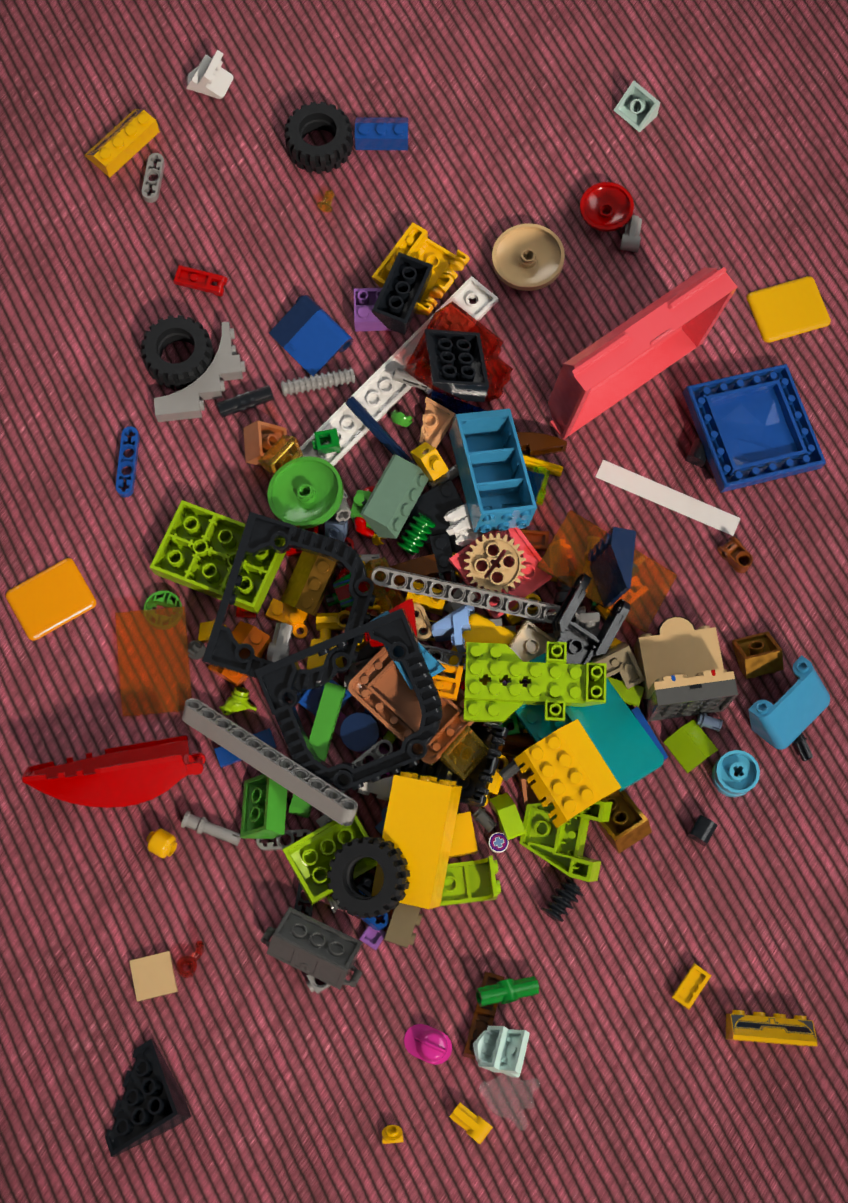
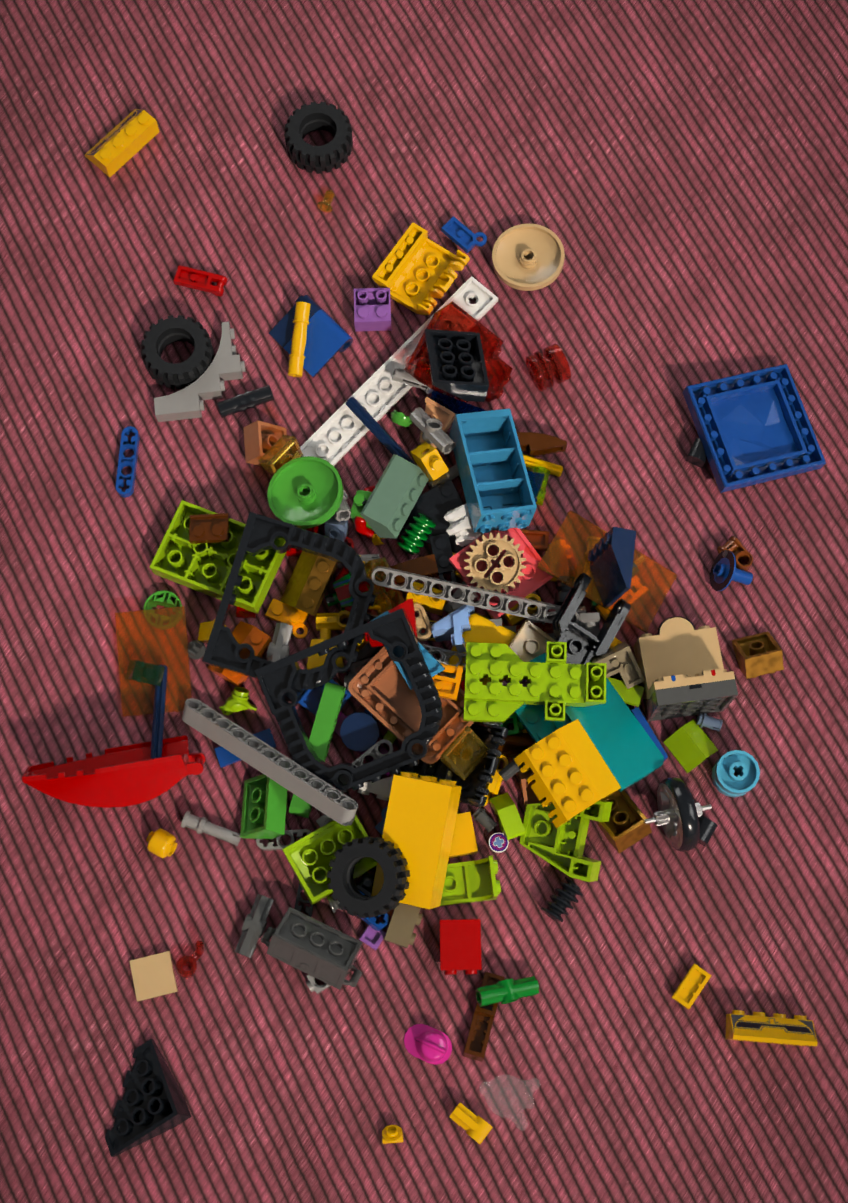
light orange piece [6,558,96,641] -> none
light grey beam [141,153,165,203] -> none
white piece [186,50,234,99] -> none
light grey piece [281,367,355,397] -> none
green brick [312,428,341,455] -> none
blue slope [355,117,408,150] -> none
black slope [372,252,433,335] -> none
light aqua piece [473,1026,530,1078] -> none
coral panel [548,267,737,440] -> none
red dish [580,182,634,232] -> none
white sticker [596,460,741,536] -> none
light aqua slope [614,81,661,132] -> none
light grey piece [620,215,642,253] -> none
yellow piece [746,276,831,343] -> none
dark azure windscreen [748,655,830,750] -> none
black axle [792,733,813,761] -> none
none -> clear green slope [125,660,165,686]
none -> dark blue axle [150,665,168,759]
none -> reddish brown plate [189,513,229,544]
none -> dark grey piece [235,894,274,958]
none -> yellow piece [287,302,311,377]
none -> light grey piece [409,407,456,455]
none -> red brick [439,919,482,975]
none -> blue hinge [441,216,487,253]
none -> clear red wheel [525,343,571,392]
none -> wheel [644,777,712,852]
none -> blue piece [710,550,753,591]

